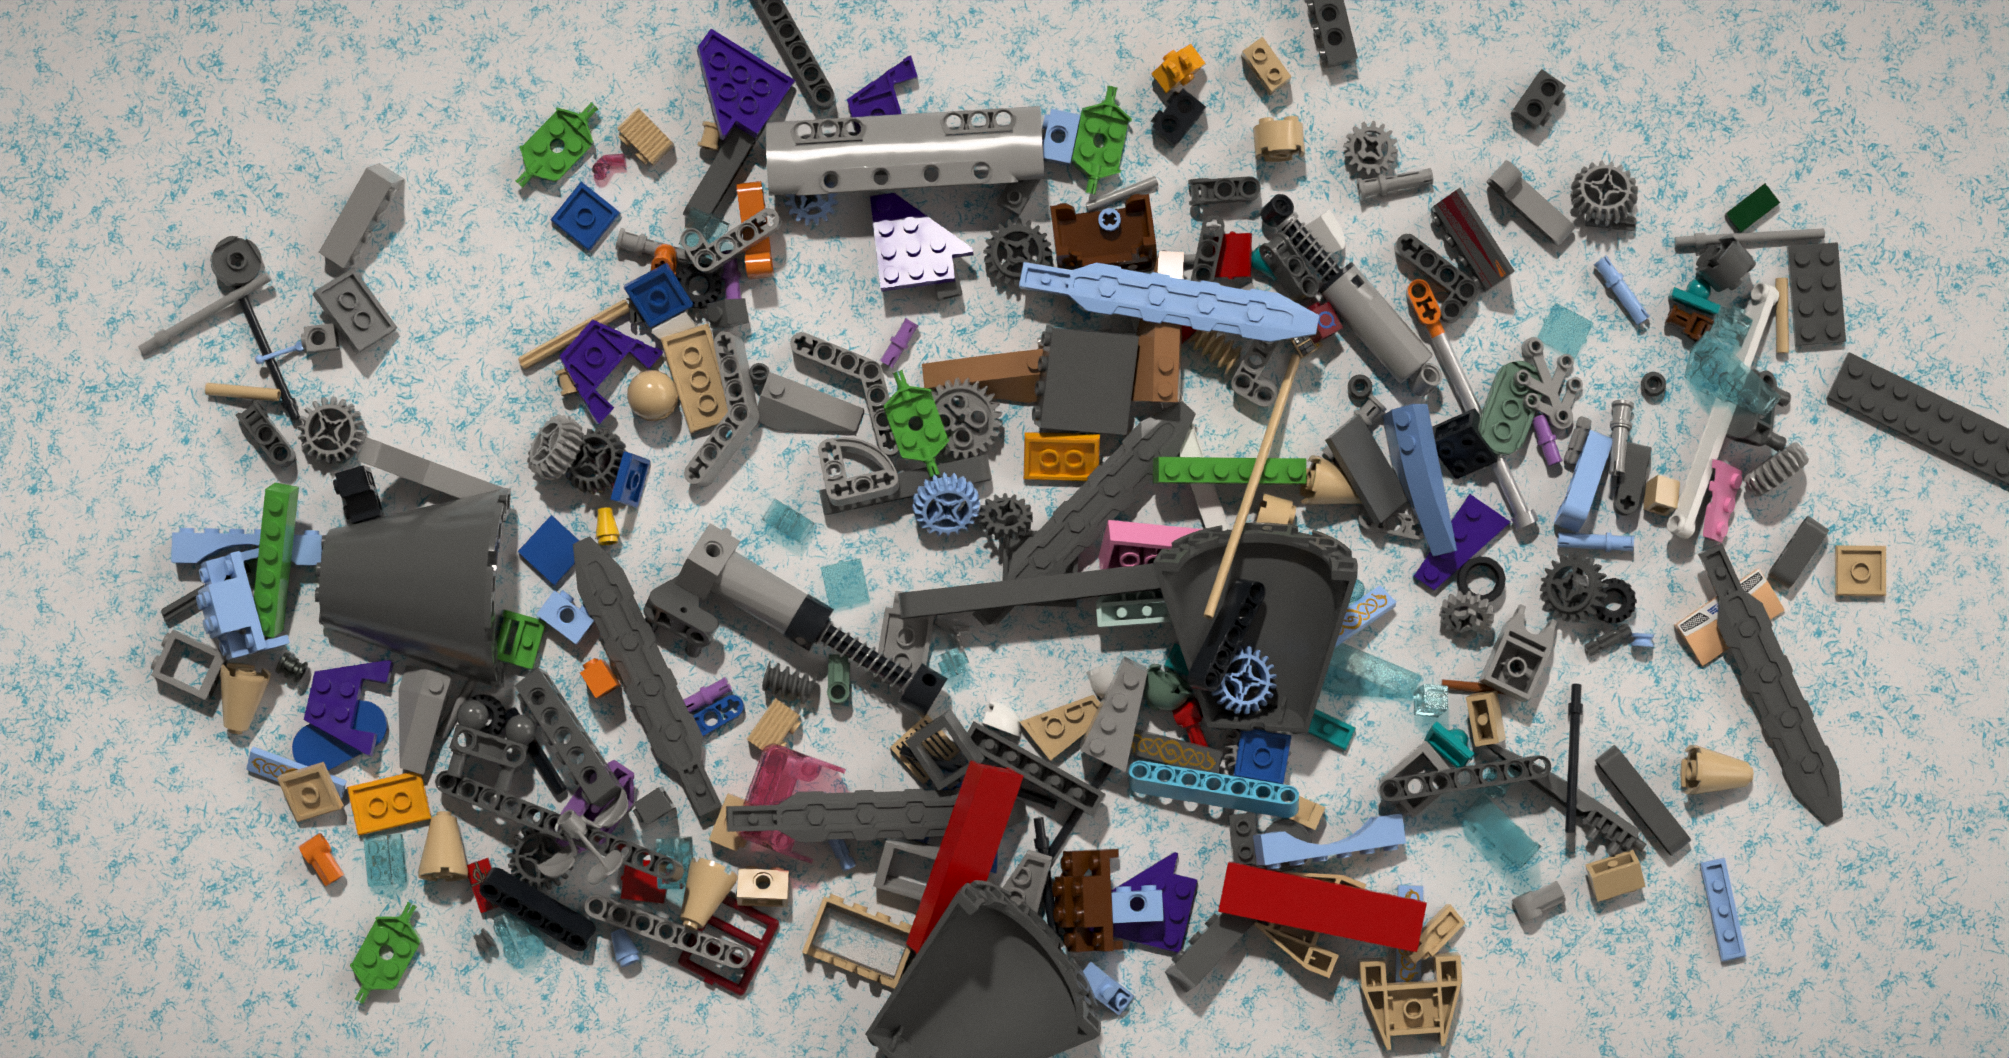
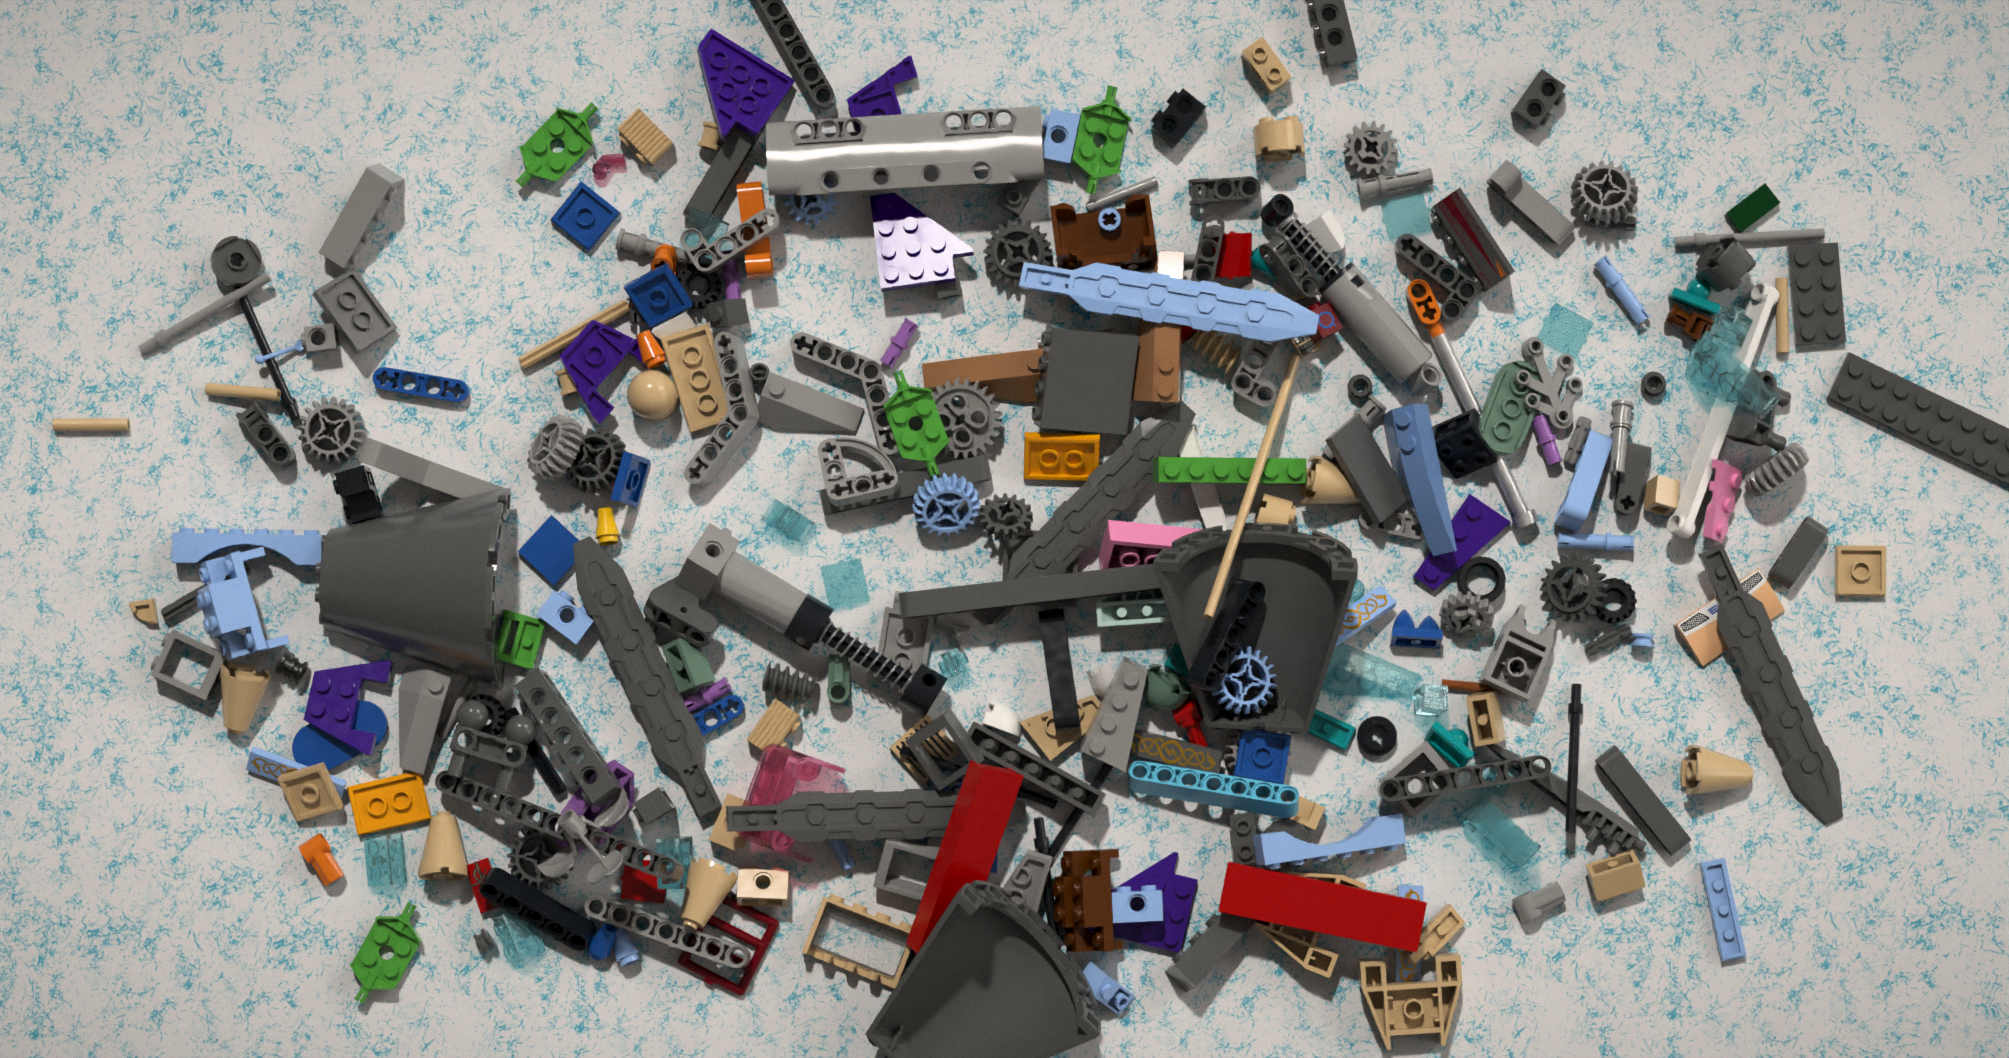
bright green brick [254,482,299,638] -> none
orange brick [580,658,621,699] -> none
light orange hinge [1151,44,1206,94] -> none
none -> tan piece [52,418,130,431]
none -> tan tile [129,599,158,624]
none -> blue beam [373,367,470,403]
none -> blue cone [587,923,617,961]
none -> orange cone [636,330,666,369]
none -> sand green slope [662,638,715,693]
none -> black beam [1038,608,1081,731]
none -> black gear [1357,716,1397,756]
none -> clear light blue piece [1380,190,1432,240]
none -> blue tile [1390,609,1443,649]

